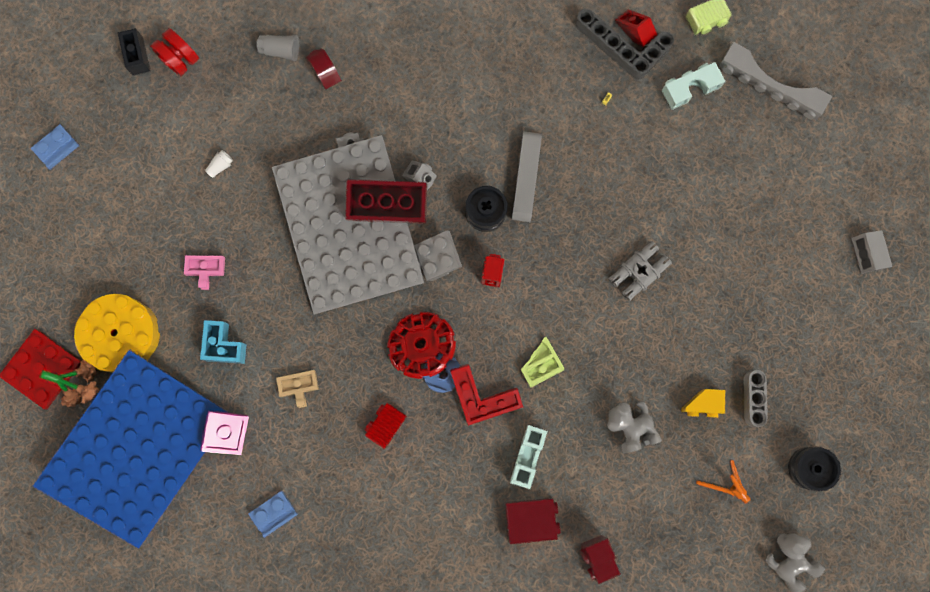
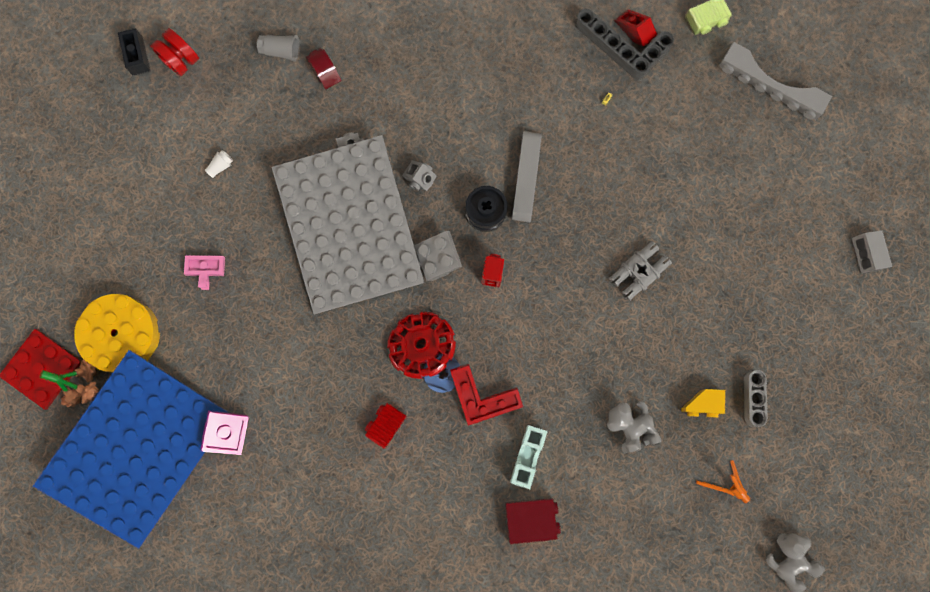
medium blue plate [31,124,80,169] -> none
medium azure brick [200,320,247,364] -> none
medium blue plate [249,491,298,538] -> none
tan plate [276,370,319,408] -> none
dark red brick [346,180,428,224] -> none
yellowish green wing [521,337,565,388] -> none
dark red brick [579,535,621,584] -> none
light aqua arch [662,62,725,110] -> none
black wheel [788,447,841,491] -> none

